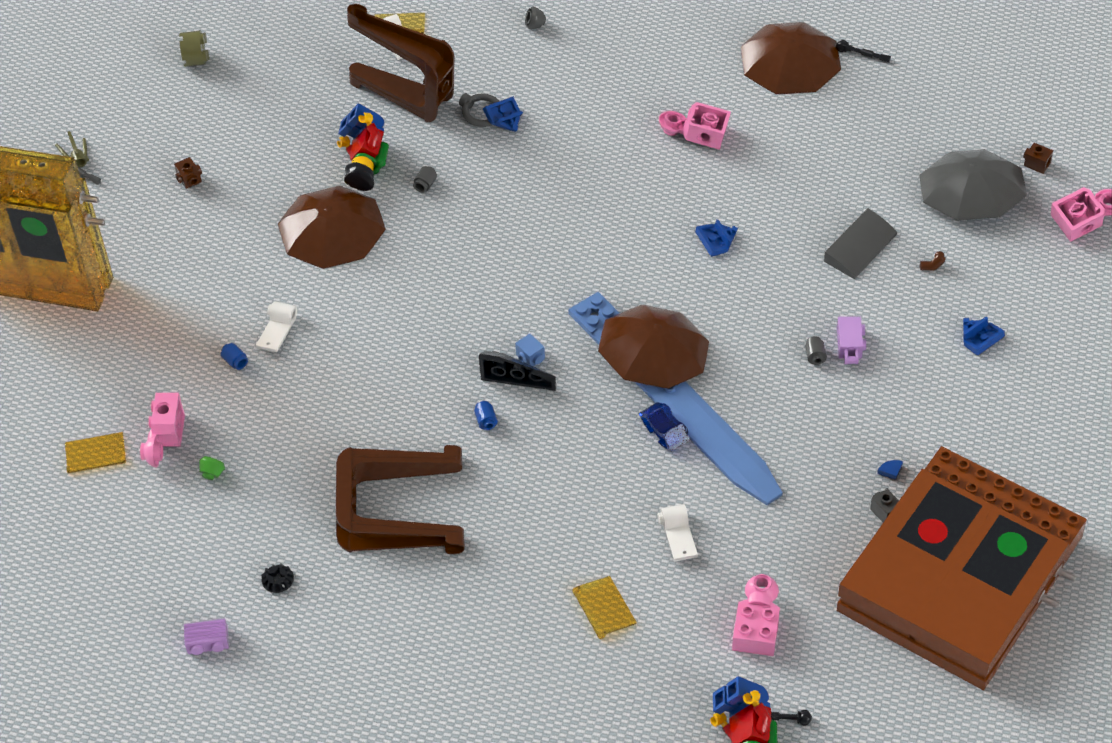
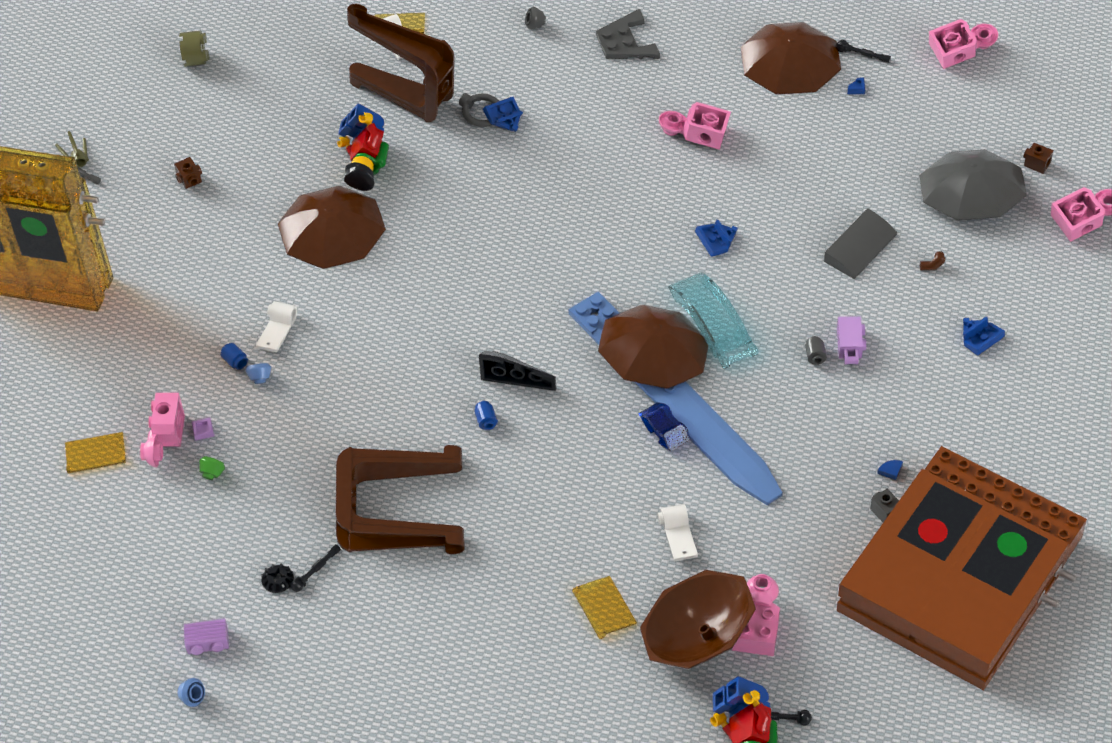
dark grey brick [413,166,437,193] -> none
medium blue brick [515,334,545,366] -> none
none -> medium blue cone [178,678,205,707]
none -> lavender tile [191,418,214,441]
none -> medium blue cone [246,363,272,384]
none -> black piece [291,544,341,592]
none -> dark grey wing [596,9,660,59]
none -> reddish brown piece [640,570,756,669]
none -> clear light blue windscreen [668,272,759,369]
none -> blue tile [847,77,865,94]
none -> bright pink brick [929,19,998,69]

